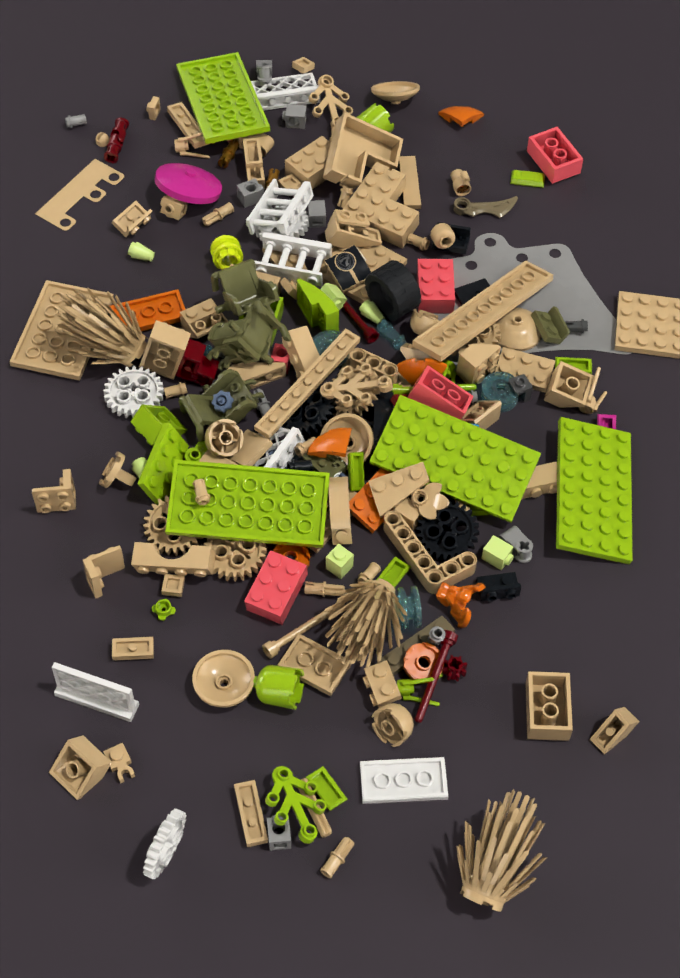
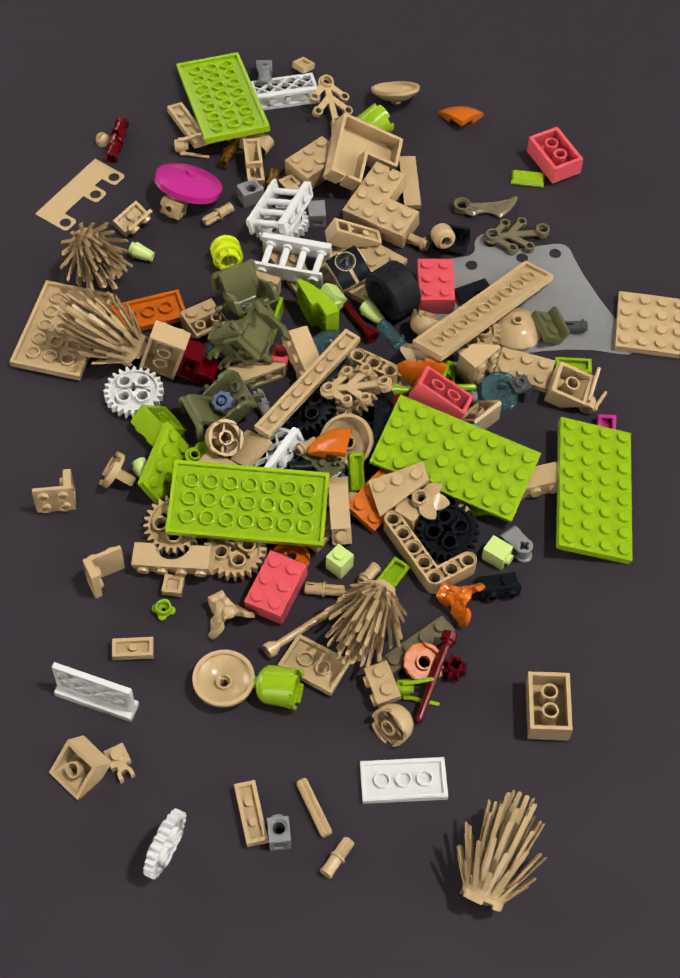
light grey pin [65,114,87,128] -> none
tan plate [146,96,161,120] -> none
tan pin [164,382,188,399] -> none
tan pin [192,479,211,505] -> none
lime plant [265,766,327,844] -> none
tan plate [280,277,297,300] -> none
light grey brick [282,104,306,129] -> none
lime tile [306,766,348,811] -> none
tan bracket [328,209,370,227] -> none
tan pin [337,185,354,208] -> none
clear light blue wheel [397,586,422,630] -> none
light grey pin [427,626,446,646] -> none
tan piece [450,169,471,196] -> none
tan slope [590,707,640,754] -> none
none -> tan plant [60,222,133,295]
none -> tan animal [208,590,255,639]
none -> dark tan plant [484,217,550,255]

